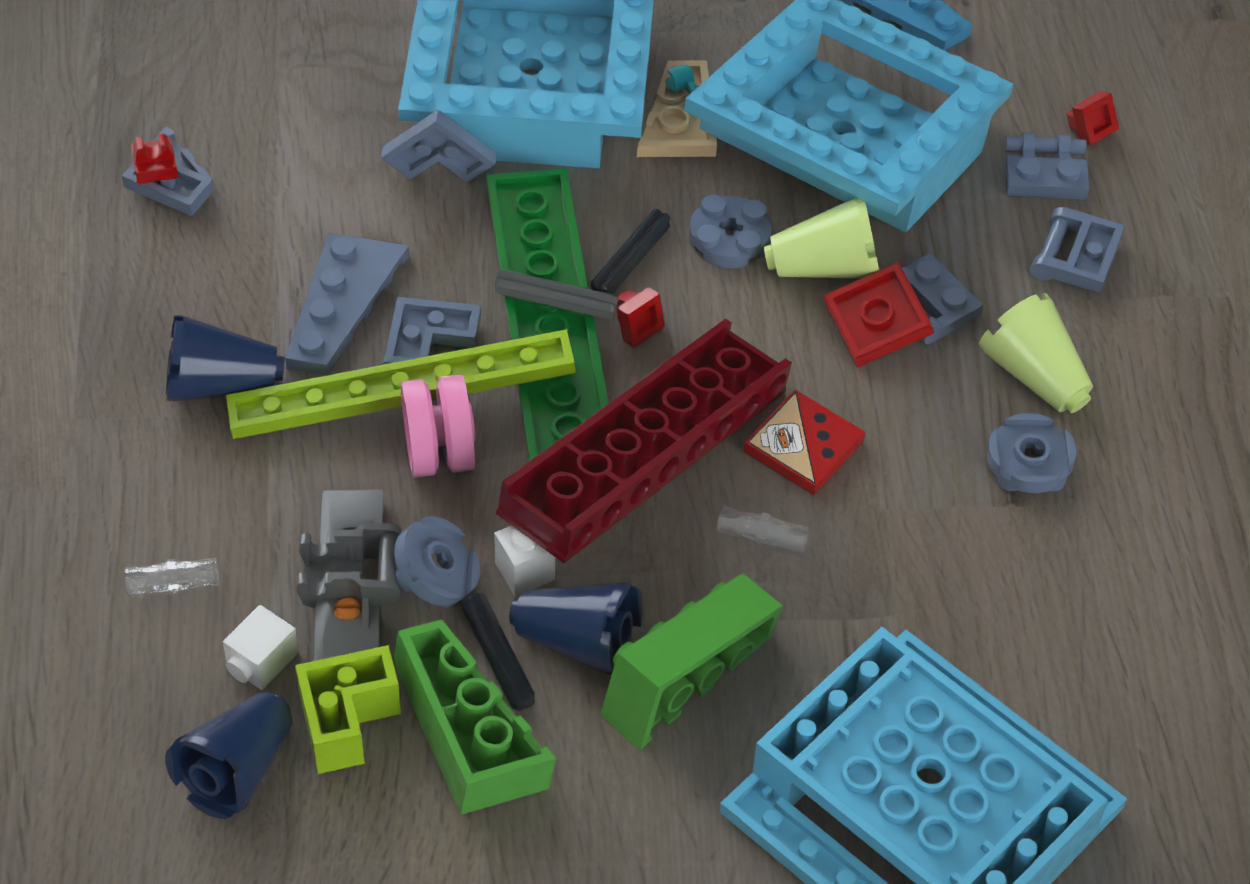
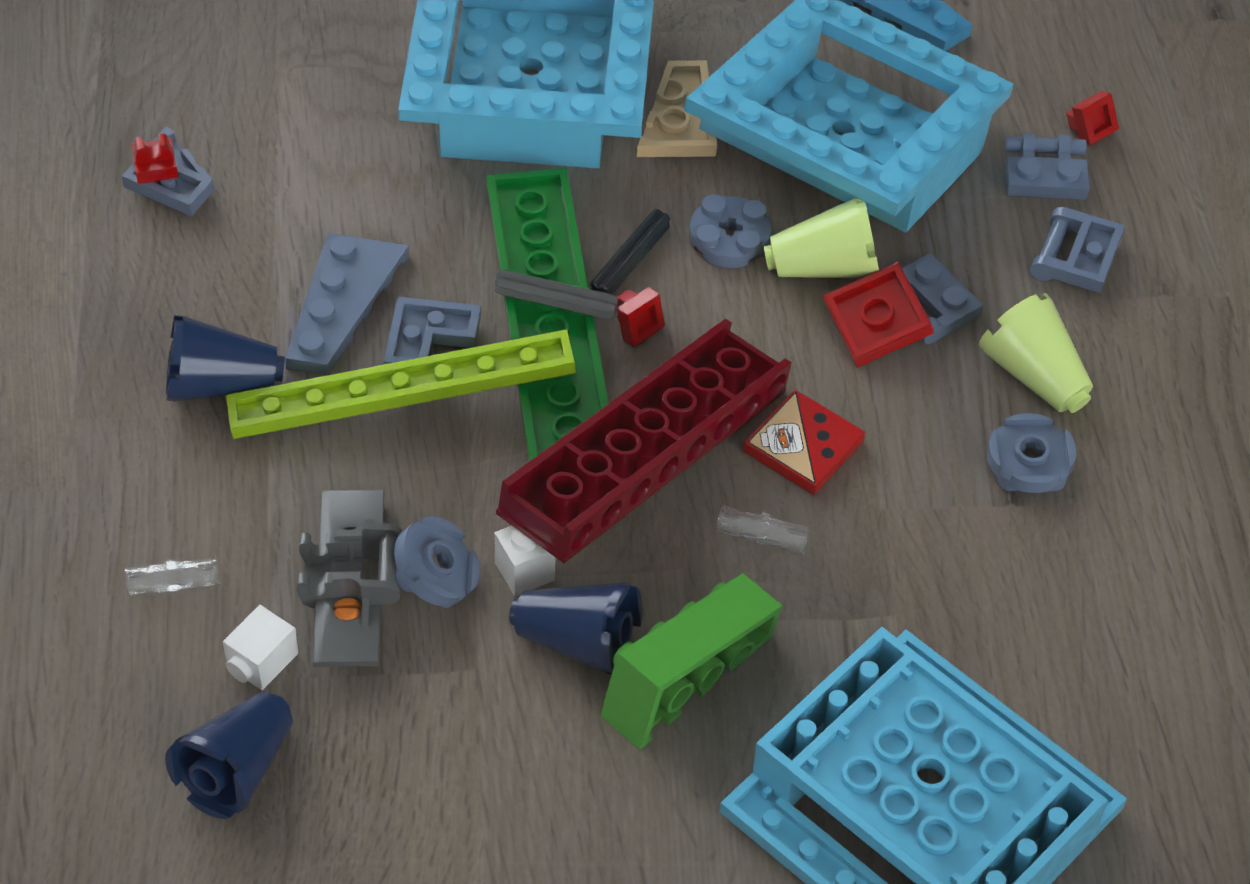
lime brick [295,645,401,774] -> none
sand blue plate [381,110,497,182] -> none
bright green wedge [393,619,556,815] -> none
bright pink wheel [400,374,475,478] -> none
black axle [462,593,535,711] -> none
teal hand [665,65,698,94] -> none

